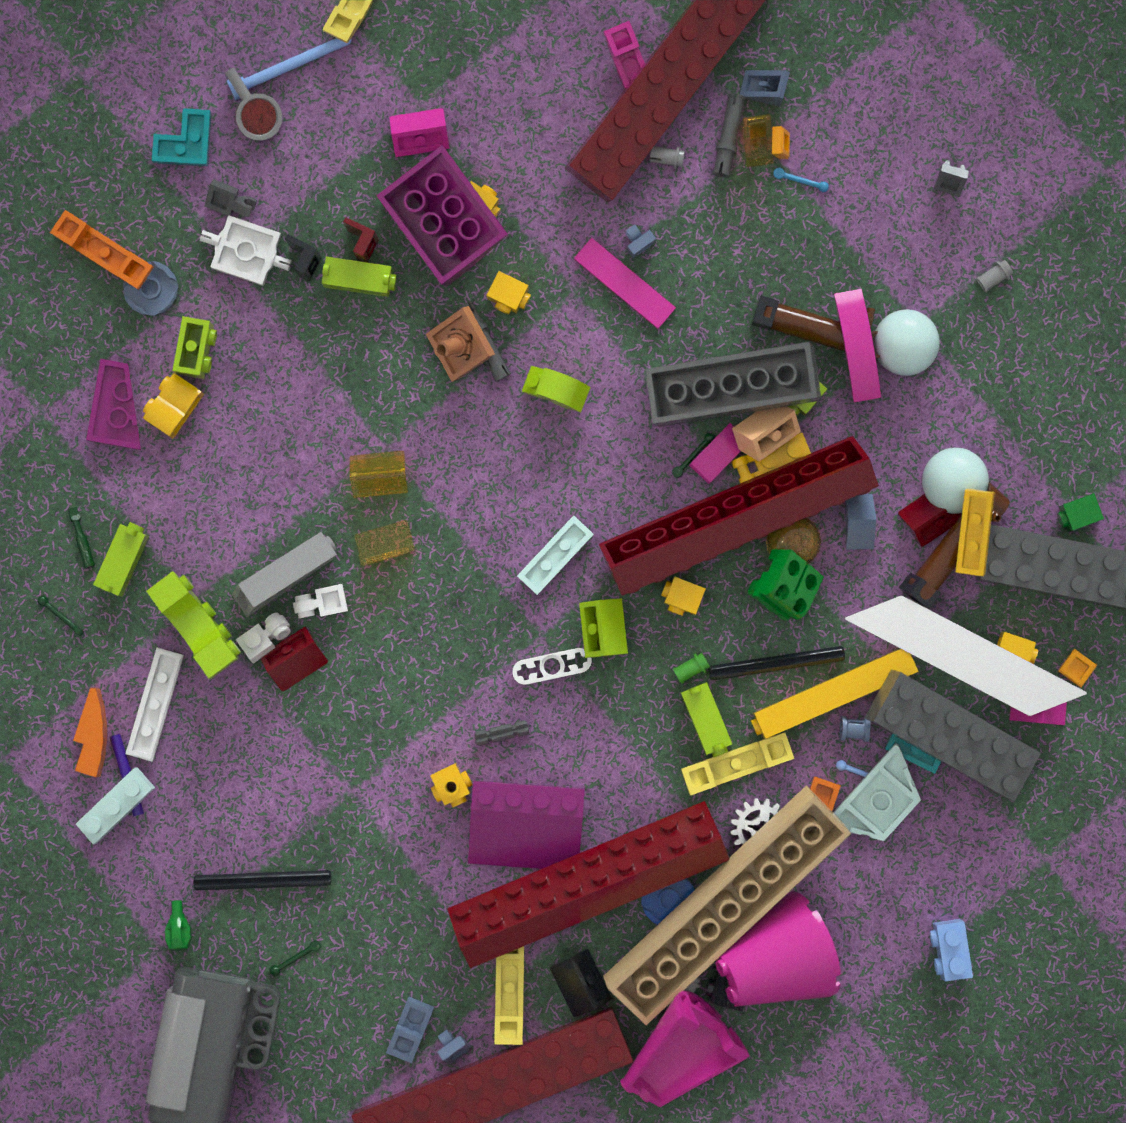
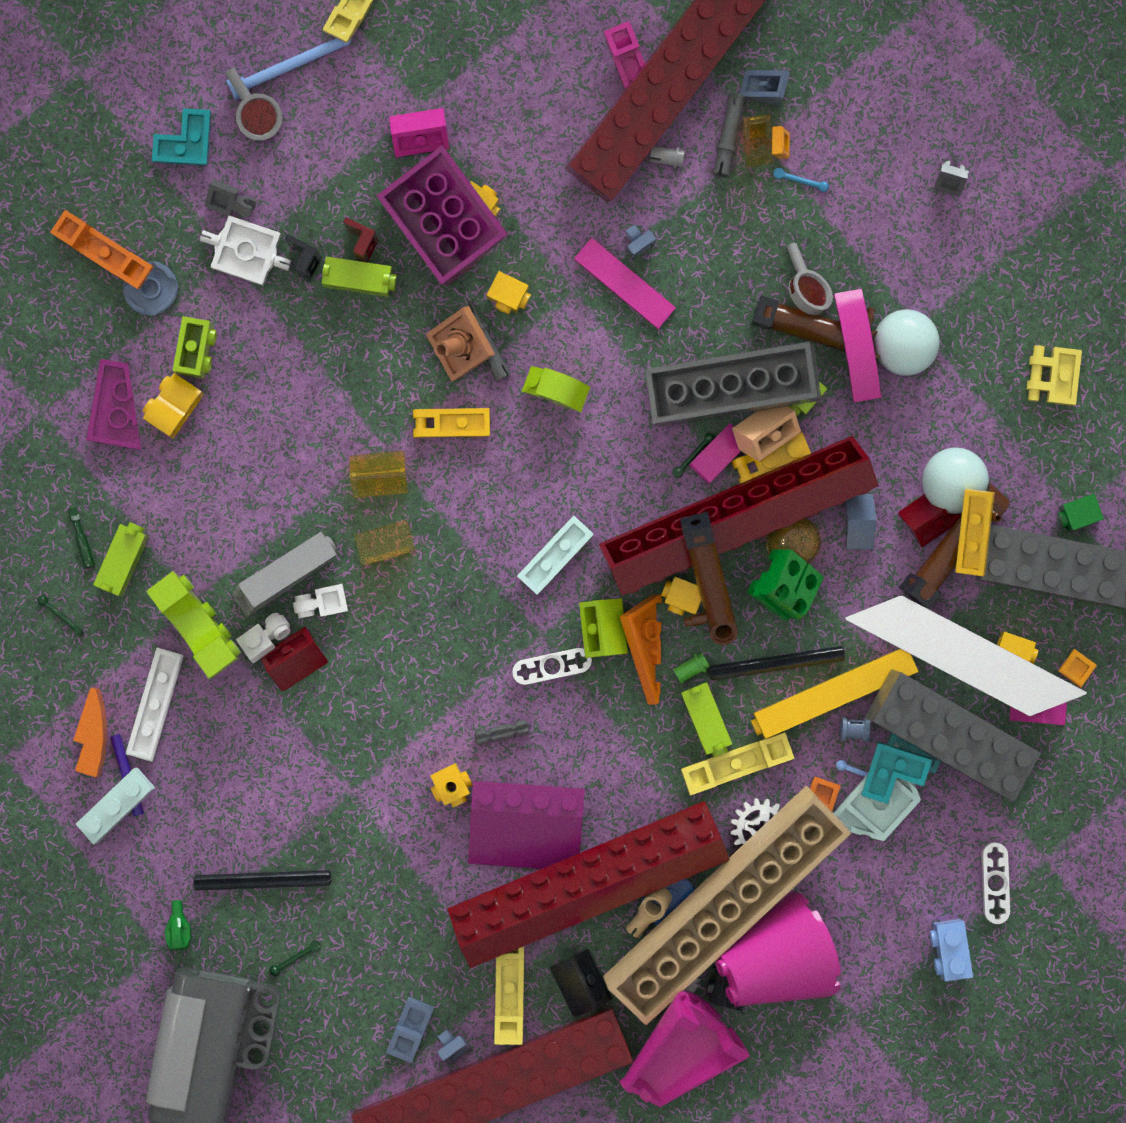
light grey pin [976,260,1013,293] -> none
none -> yellow plate [413,408,490,438]
none -> orange wing [620,594,662,705]
none -> tan pin [626,887,672,938]
none -> reddish brown piece [680,512,738,645]
none -> light grey piece [786,243,833,315]
none -> teal plate [861,741,932,804]
none -> white beam [981,842,1010,924]
none -> light yellow plate [1026,345,1082,406]

